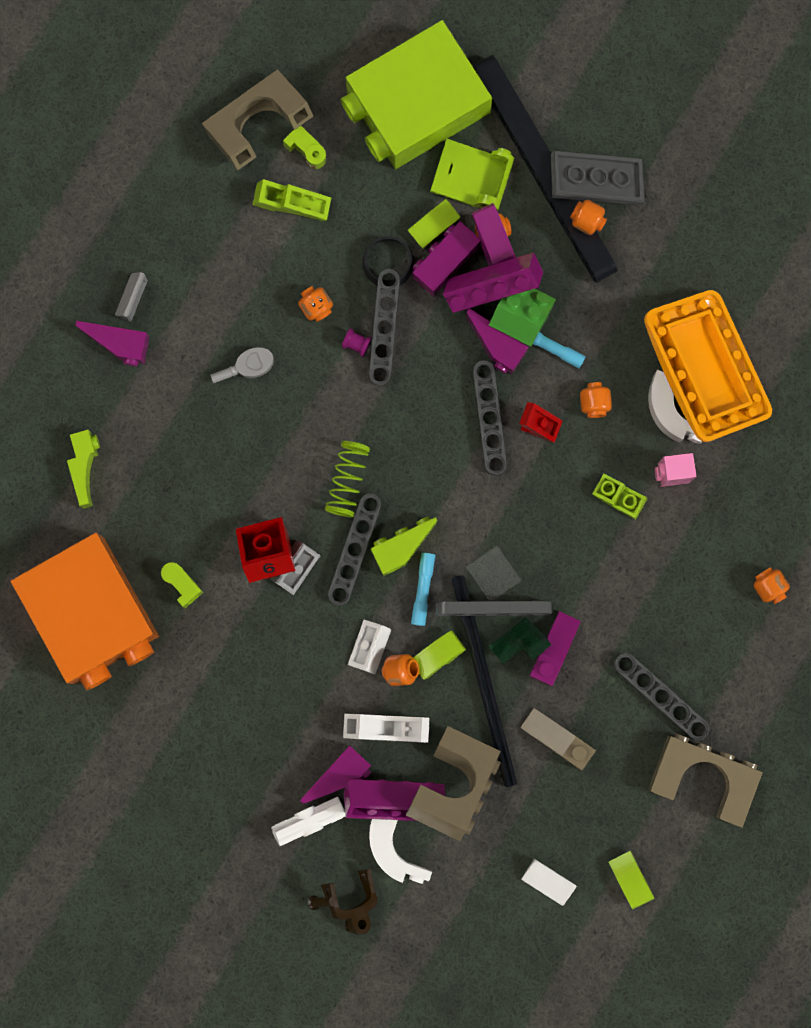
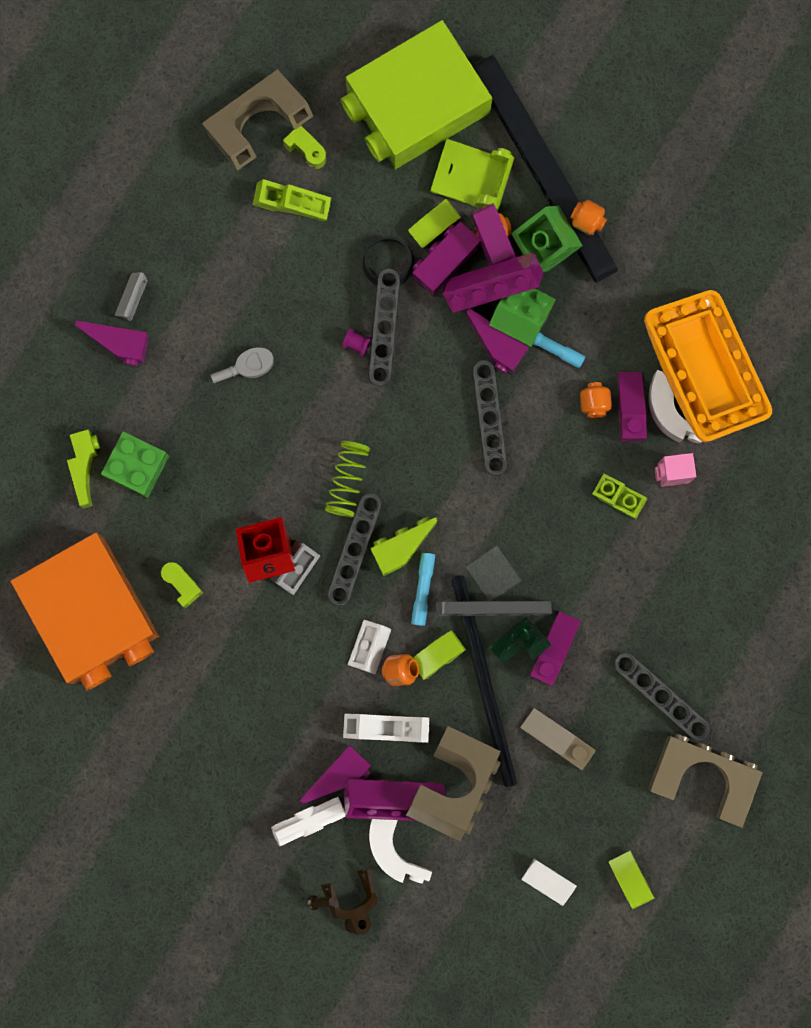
orange head [298,286,333,322] -> none
red slope [519,402,563,443] -> none
dark grey tile [551,151,645,205] -> none
orange head [753,567,790,604] -> none
none -> bright green brick [101,432,169,498]
none -> bright green brick [511,206,583,272]
none -> magenta slope [618,372,647,443]

